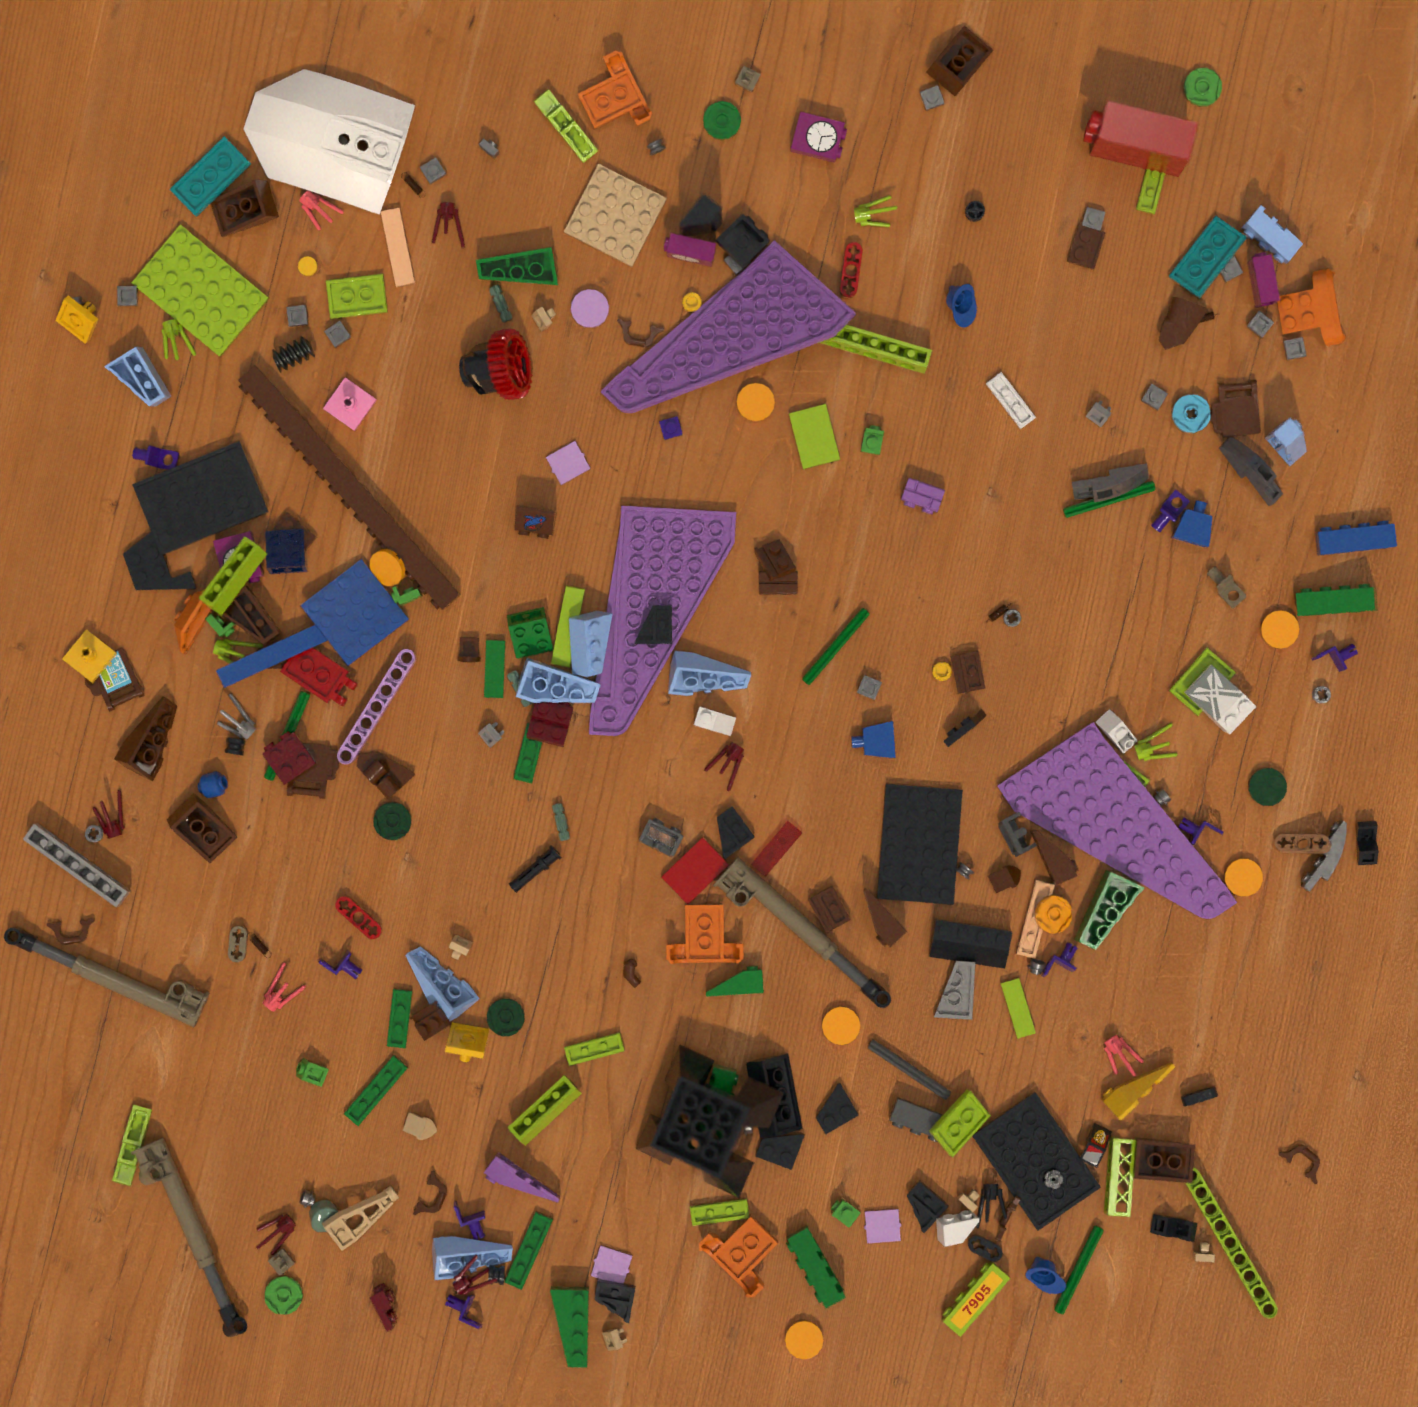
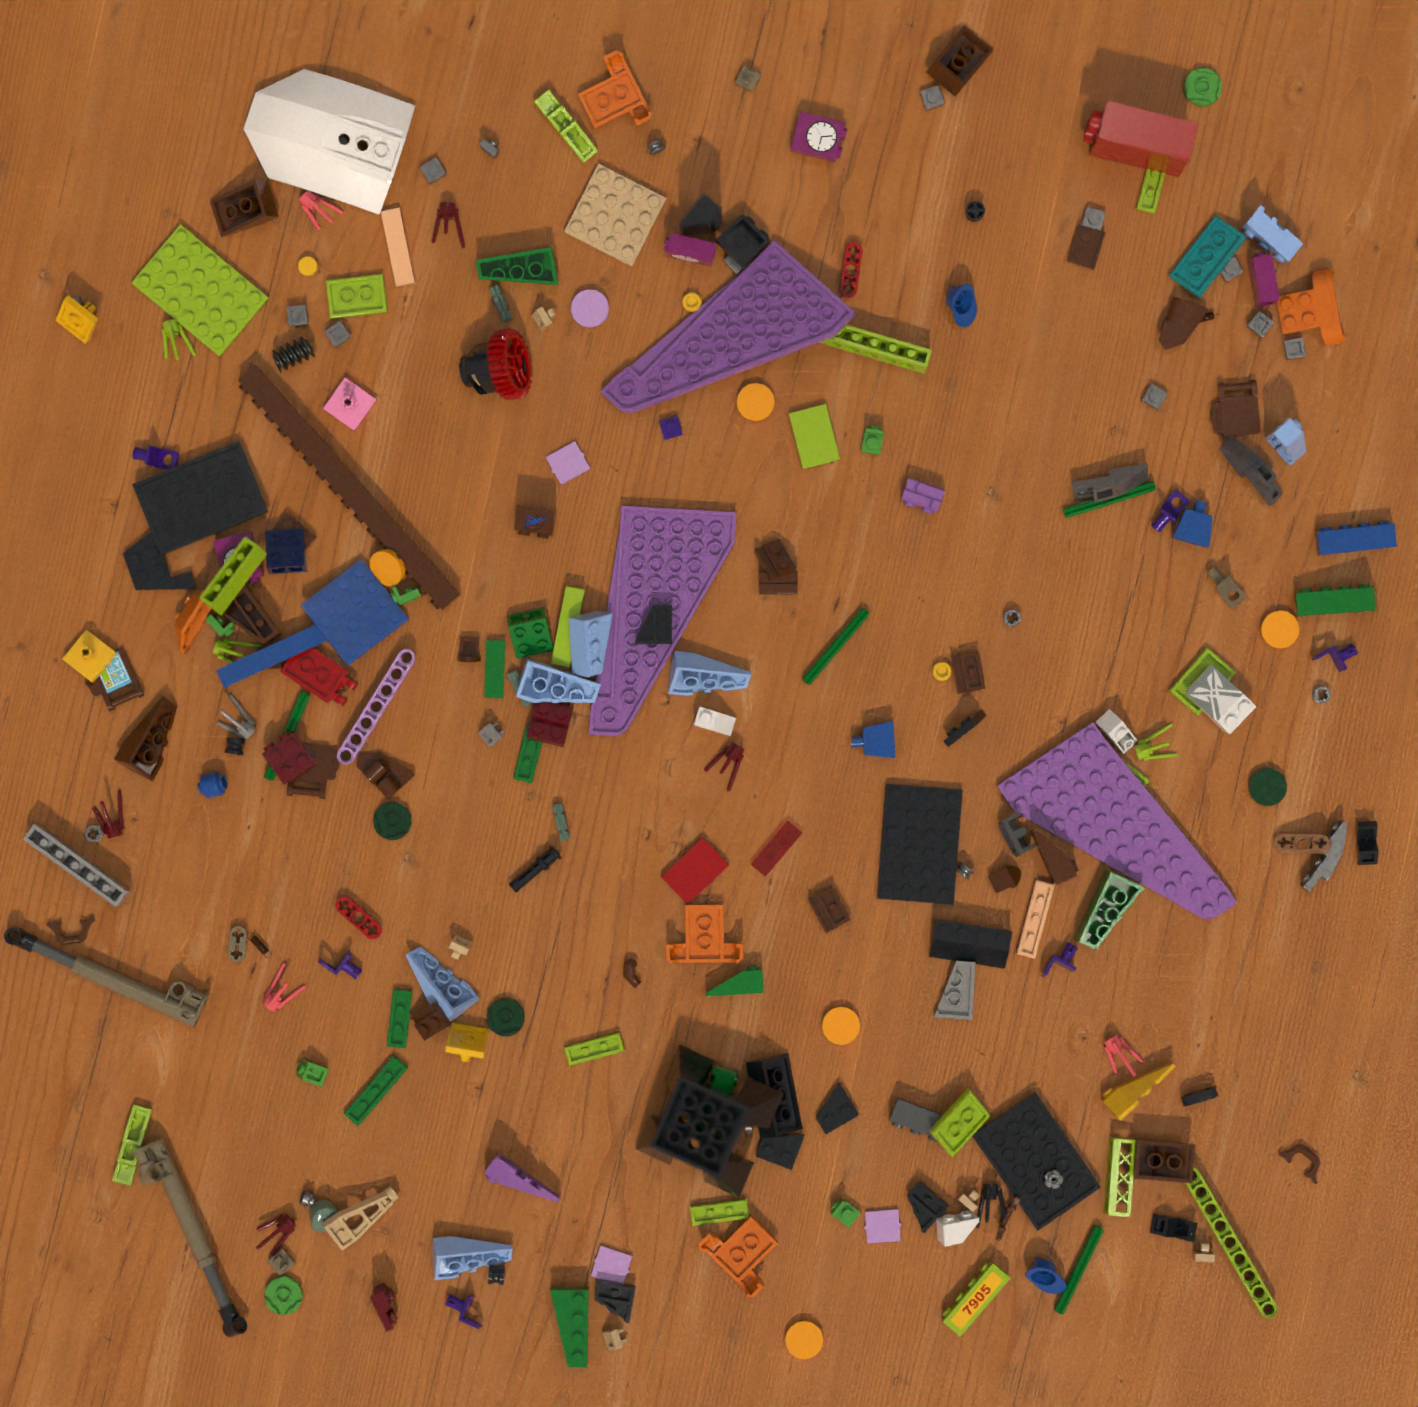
light blue wedge [104,347,172,406] -> none
flat silver plate [117,286,138,306] -> none
reddish brown slope [167,793,237,863] -> none
teal plate [169,136,251,217] -> none
reddish brown piece [401,172,426,198] -> none
tan tile [403,1113,437,1140] -> none
reddish brown helmet [413,1171,447,1215] -> none
dark purple bracket [453,1201,485,1240] -> none
dark red plant [453,1255,497,1295] -> none
green tile [505,1212,553,1290] -> none
lime brick [508,1075,582,1146] -> none
reddish brown helmet [617,319,664,348] -> none
window [639,818,683,858] -> none
green tile [703,101,741,140] -> none
dark tan piece [713,857,891,1008] -> none
black wing [717,807,755,859] -> none
green wedge [786,1225,846,1309] -> none
lime plant [854,196,898,227] -> none
flat silver plate [857,675,882,700] -> none
reddish brown slope [863,888,907,947] -> none
dark grey axle [868,1040,951,1100] -> none
black beam [968,1235,1003,1262] -> none
white tile [986,372,1036,429] -> none
reddish brown piece [986,603,1011,623] -> none
lime tile [1000,978,1036,1039] -> none
flat silver plate [1027,959,1046,975] -> none
light orange tile [1035,895,1072,934] -> none
slope [1079,1123,1112,1168] -> none
light grey tile [1085,401,1111,427] -> none
flat silver plate [1154,788,1172,806] -> none
medium azure plate [1172,395,1211,433] -> none
dark purple bracket [1178,817,1224,845] -> none
light orange tile [1224,859,1263,896] -> none

